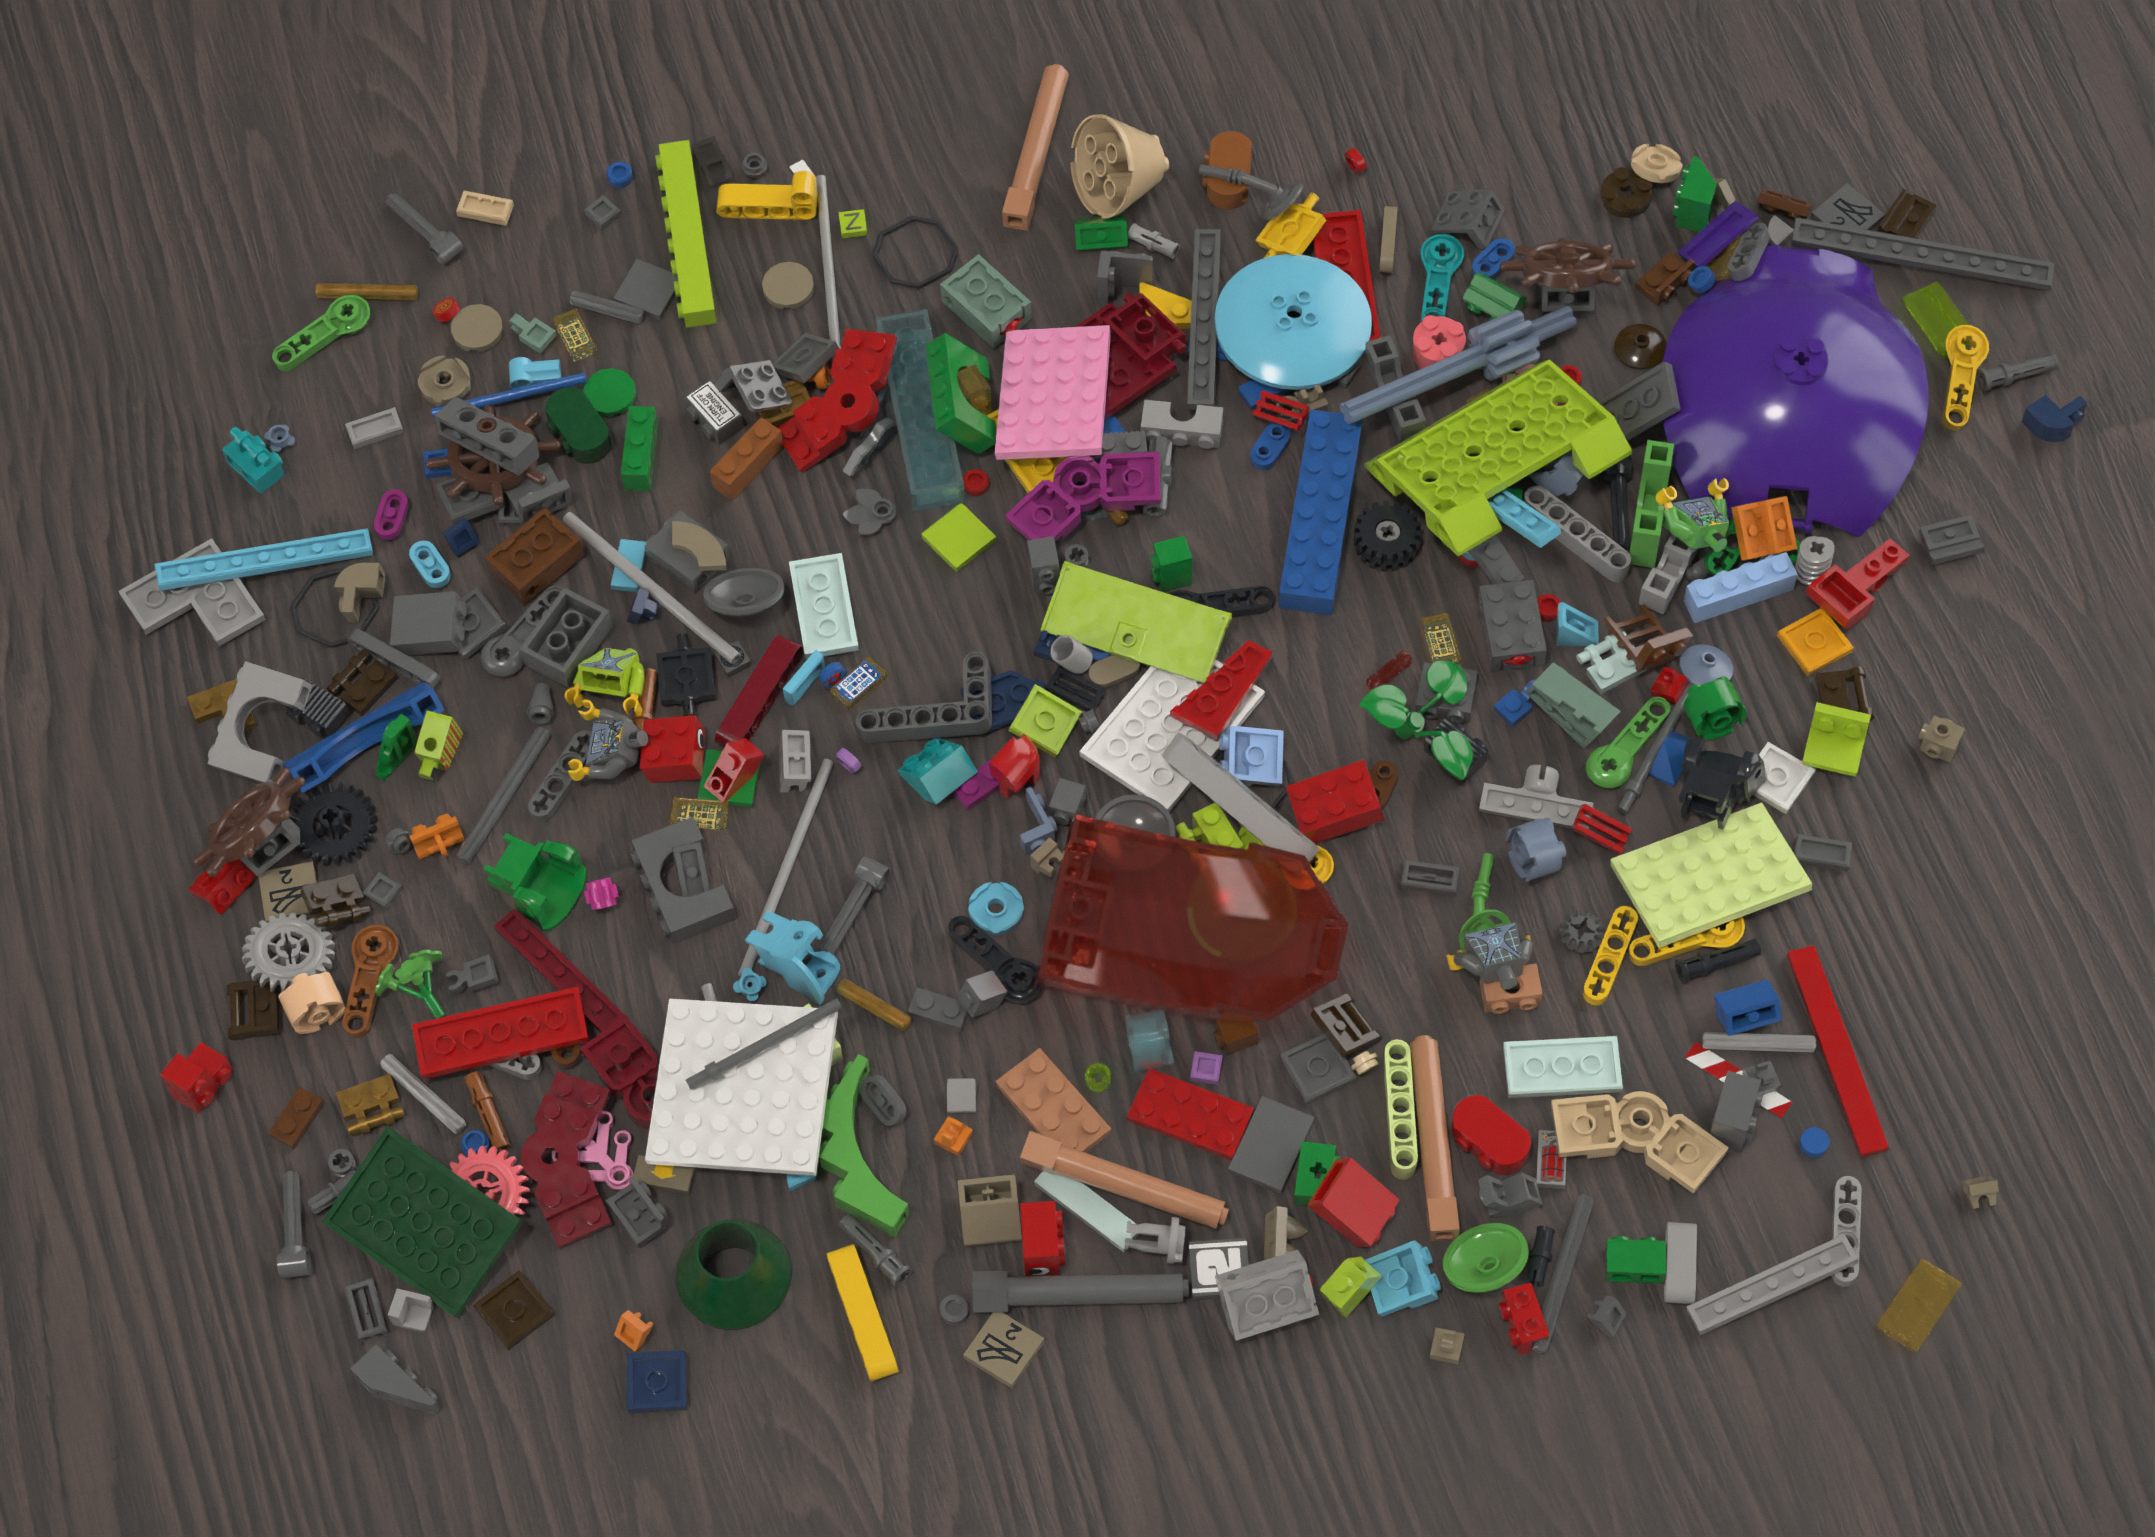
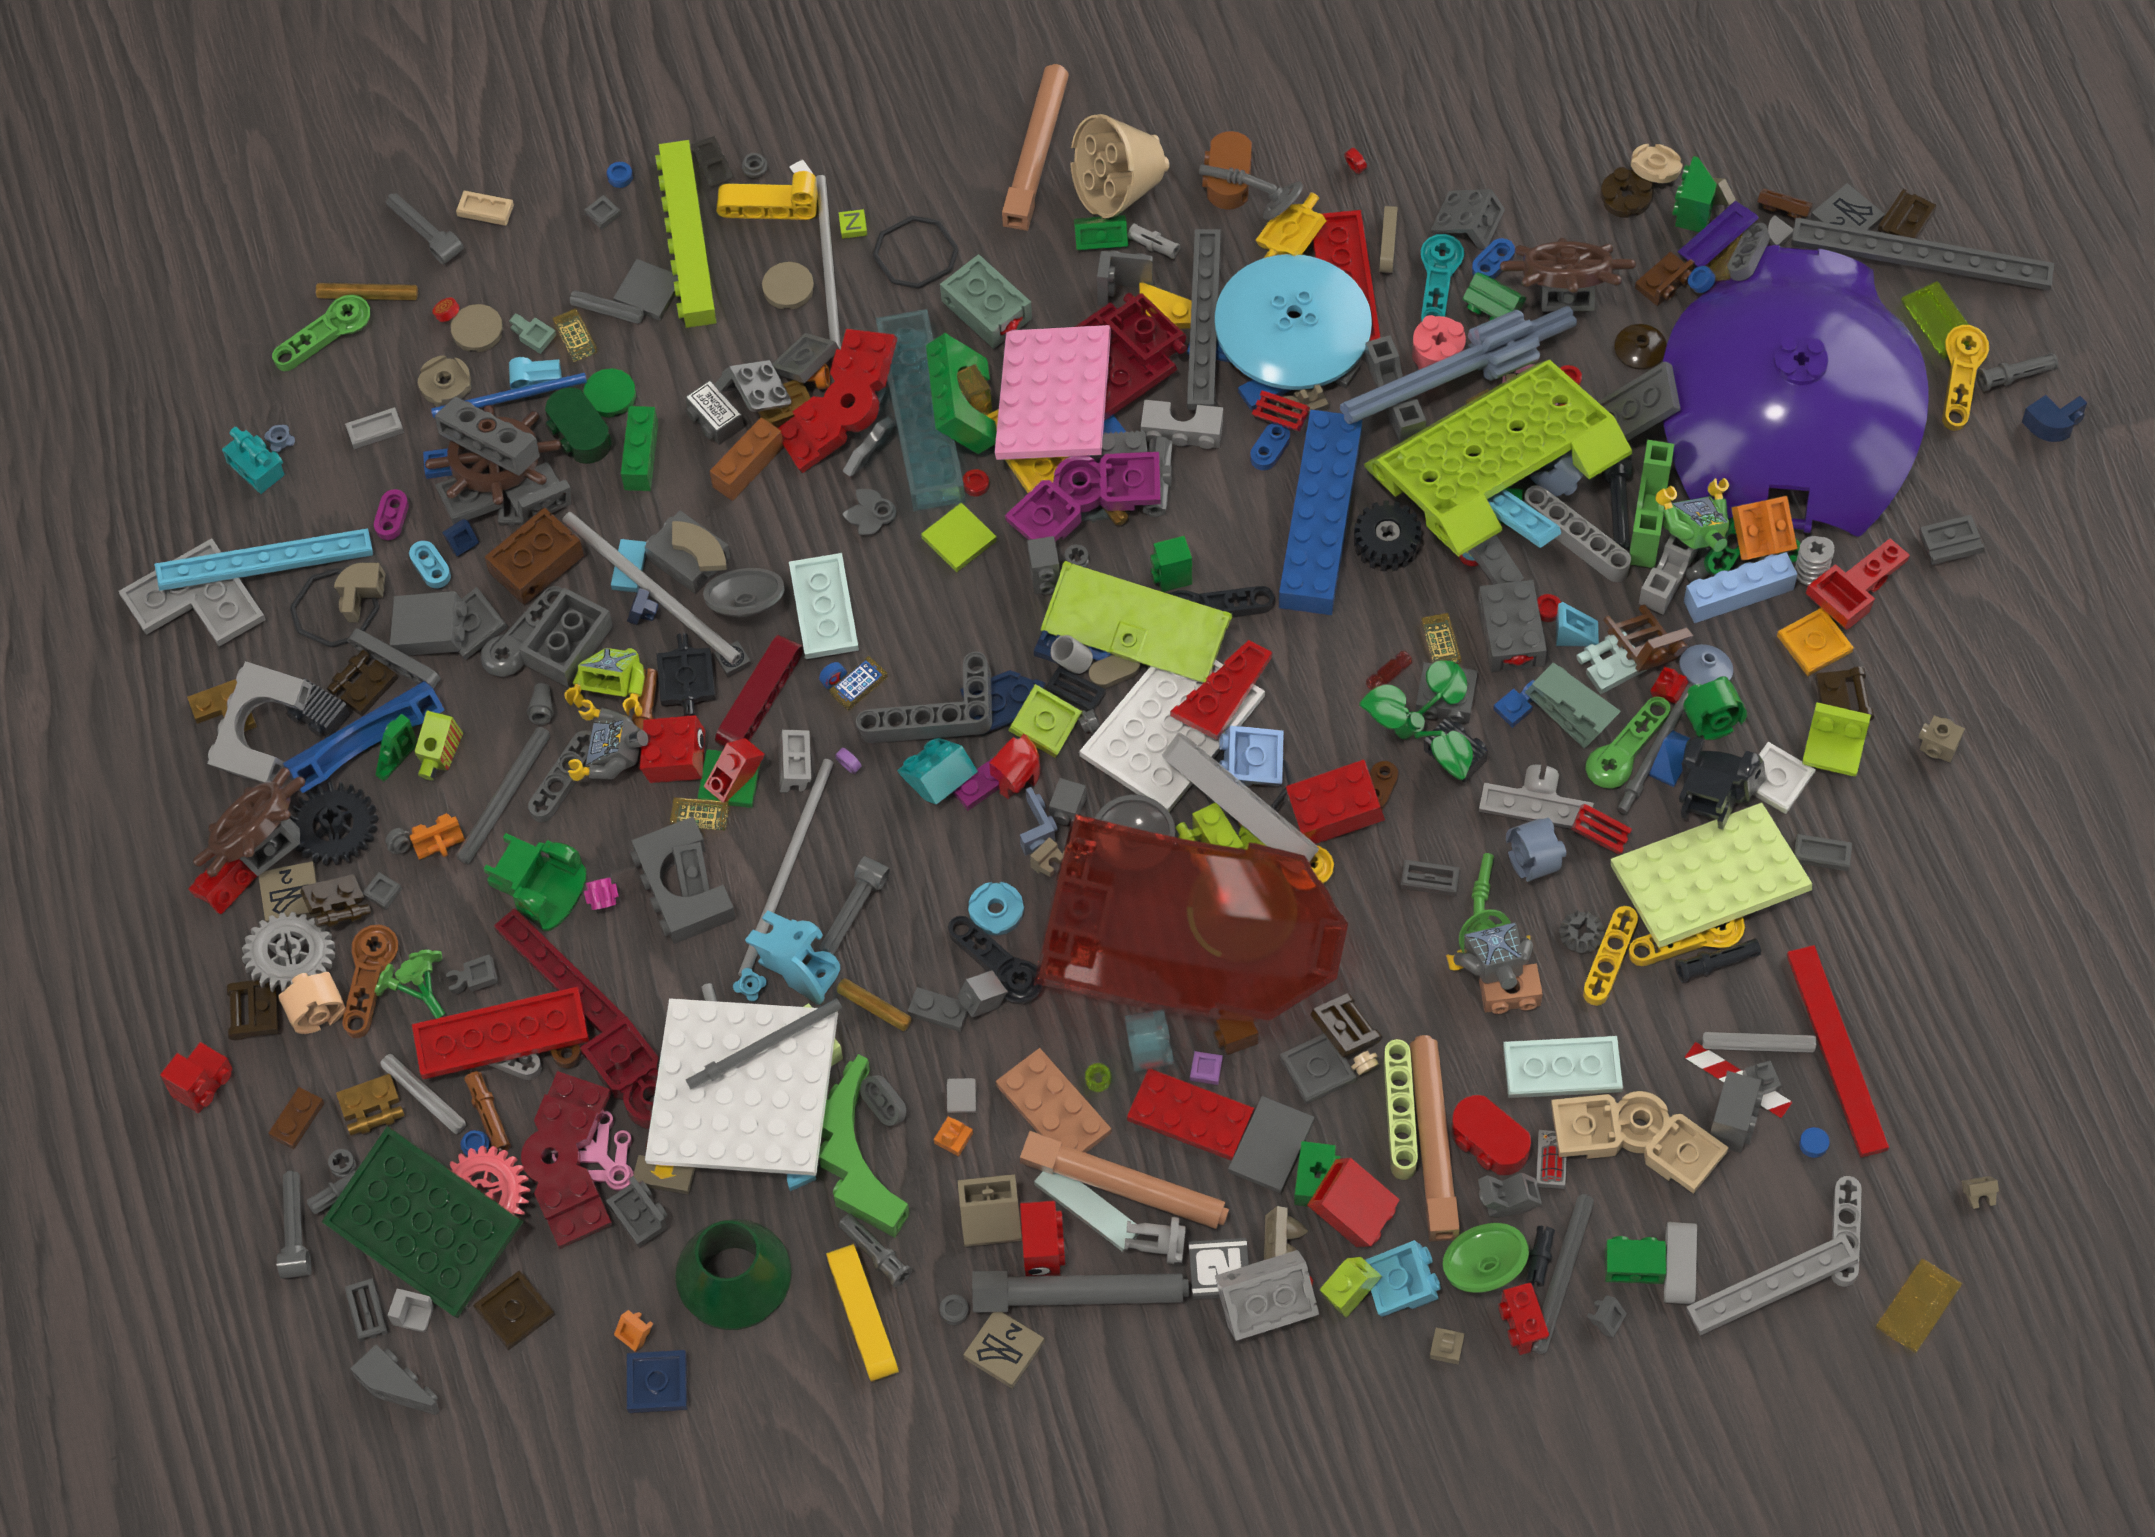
medium azure tile [783,650,825,706] -> none
blue brick [1714,979,1782,1036] -> none

